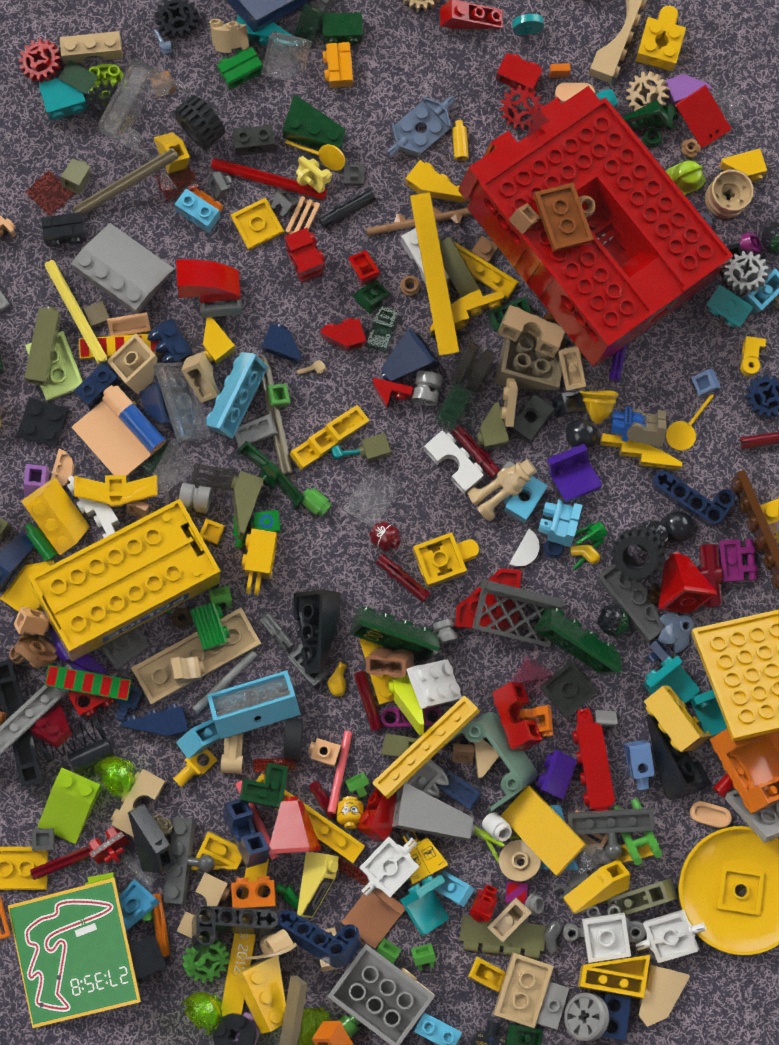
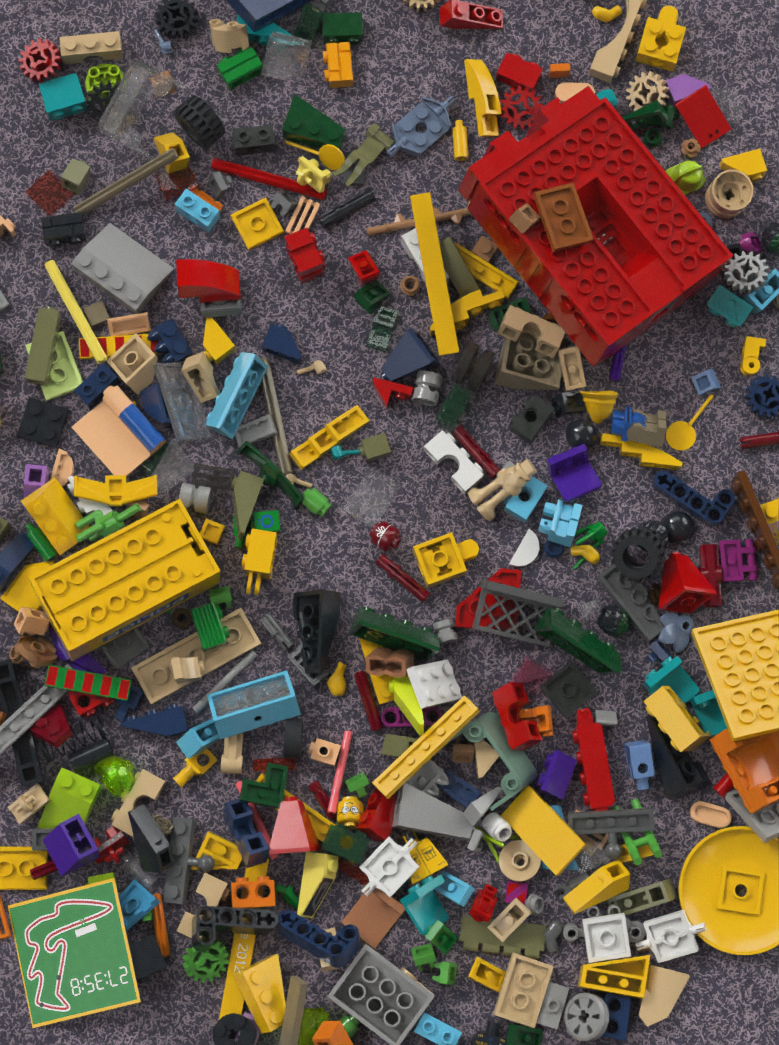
dark green sticker [58,61,98,94] -> none
clear neon green cylinder [181,991,223,1035] -> none
tan panel [242,929,297,960] -> none
bright green slope [266,383,291,407] -> none
red slope [320,317,366,351] -> none
bright green tile [376,938,402,964] -> none
yellow slope [405,160,467,203] -> none
olive slope [476,402,509,451] -> none
tan plate [501,378,518,427] -> none
teal piece [512,14,544,35] -> none
medium nougat plate [579,196,595,217] -> none
none -> tan hips [8,784,50,824]
none -> dark purple slope [42,814,100,877]
none -> bright green plant [76,503,141,542]
none -> tan hand [286,474,312,489]
none -> clear green brick [321,822,370,865]
none -> olive flag [332,123,395,187]
none -> green plate [425,920,459,955]
none -> bright green tile [432,962,457,985]
none -> light grey slope [463,787,502,826]
none -> yellow slope [464,59,502,137]
none -> light grey tile [467,829,484,852]
none -> clear slope [579,599,601,623]
none -> yellow arm [592,5,622,23]

